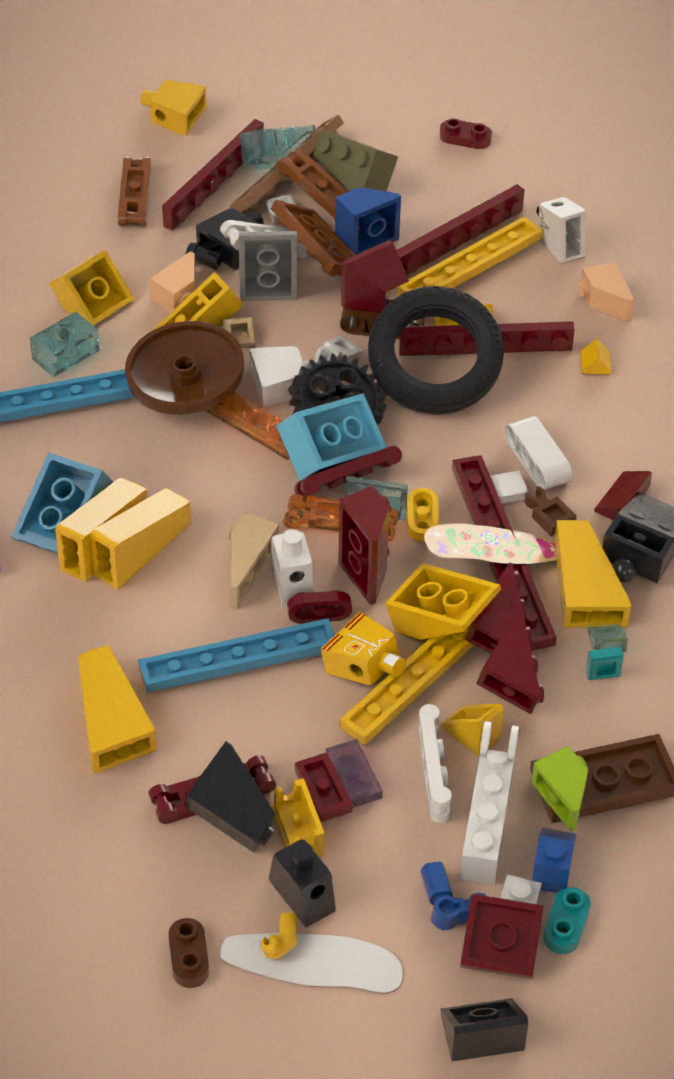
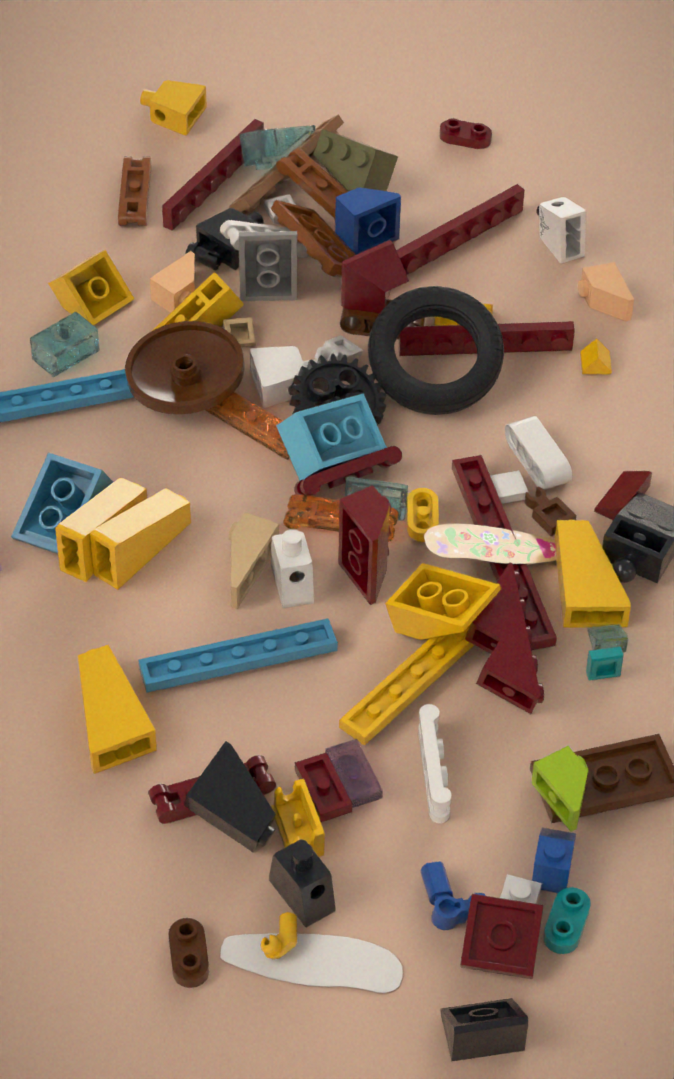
dark red plate [287,590,353,624] -> none
yellow torso [321,612,405,685] -> none
yellow plate [398,216,543,295] -> none
yellow slope [441,703,504,757] -> none
white hinge [460,721,519,885] -> none

